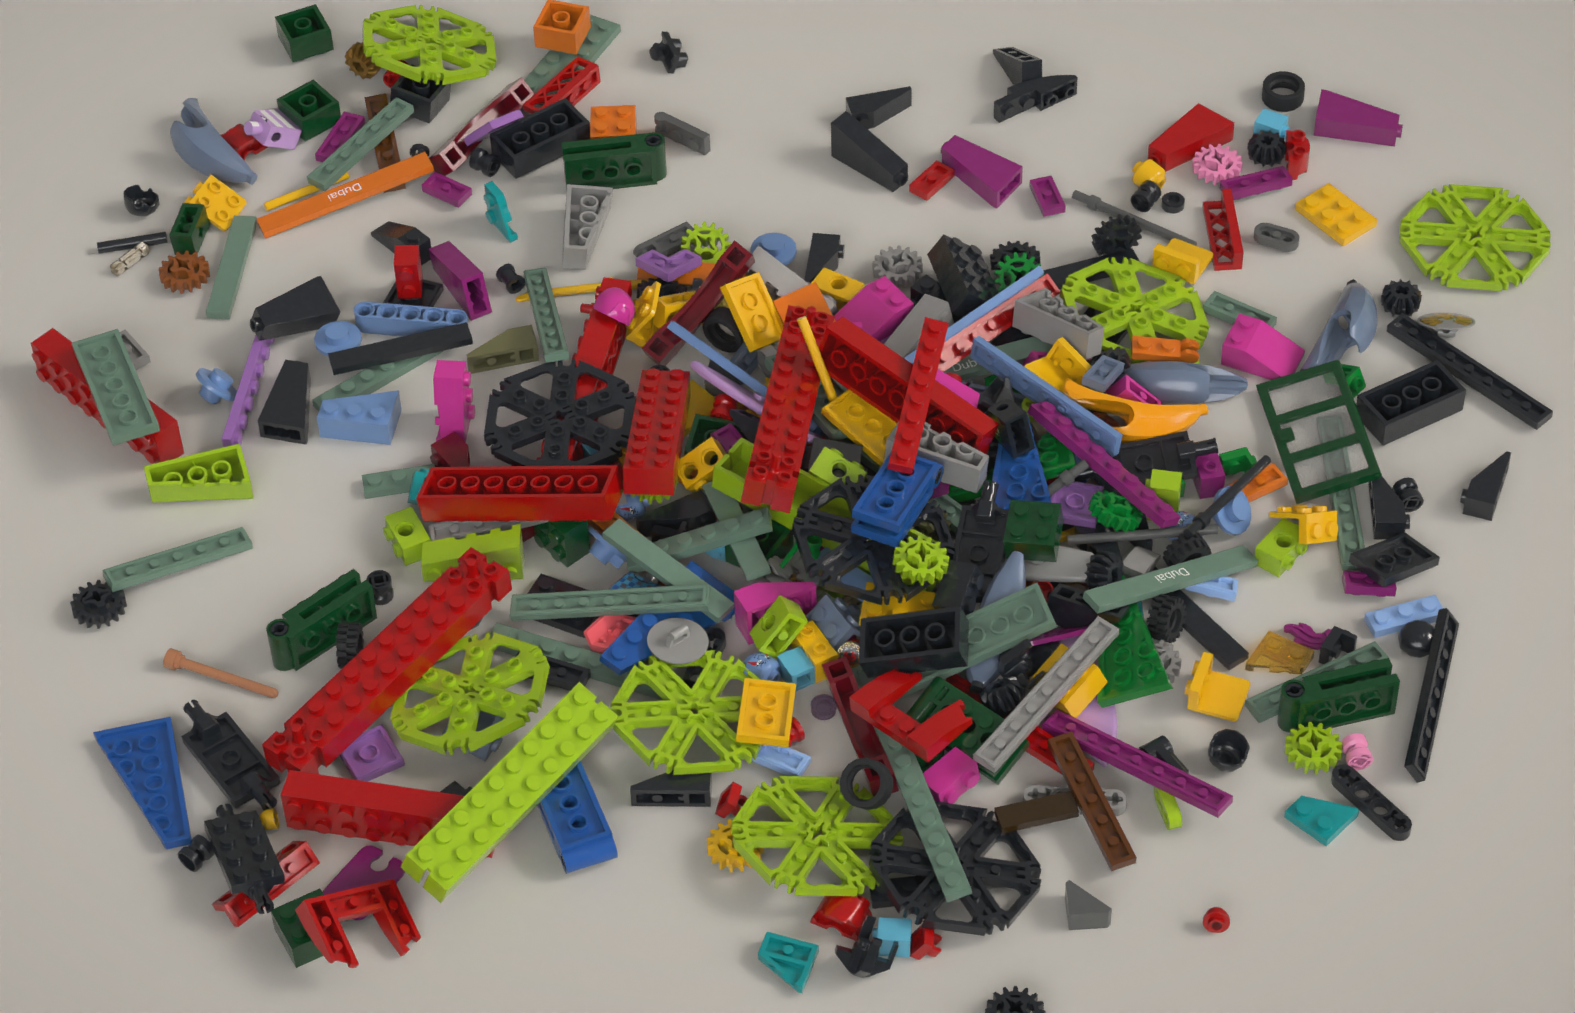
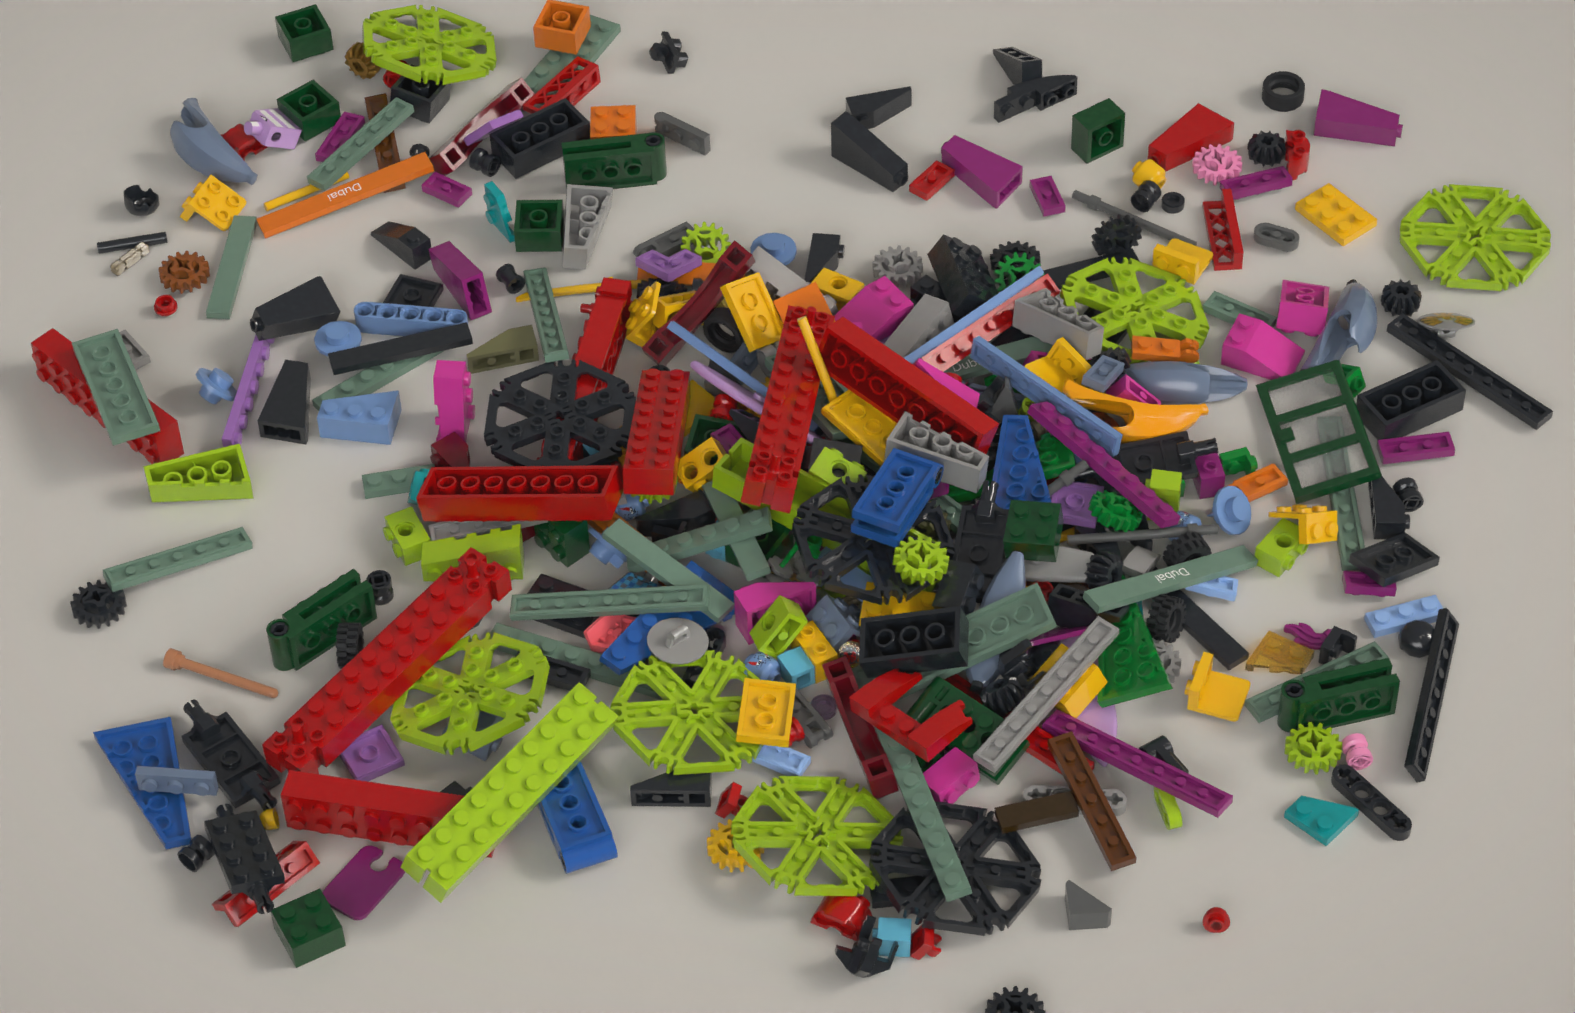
dark green brick [169,203,210,255] -> none
red wedge [295,879,421,968] -> none
red brick [394,245,423,299] -> none
dark pink helmet [593,287,635,326] -> none
teal wing [758,932,819,993] -> none
black tyre [840,758,893,810] -> none
red plate [887,317,949,475] -> none
black torso [987,399,1035,459] -> none
black bar [1184,455,1271,538] -> none
black hair [1208,729,1250,772] -> none
medium azure brick [1253,108,1290,139] -> none
black slope [1460,451,1511,521] -> none
none -> sand blue plate [135,766,219,796]
none -> red plate [154,295,178,316]
none -> dark green brick [514,200,564,252]
none -> dark grey plate [792,688,833,749]
none -> dark green brick [1071,98,1125,164]
none -> dark pink slope [1276,280,1329,337]
none -> magenta plate [1376,432,1455,465]

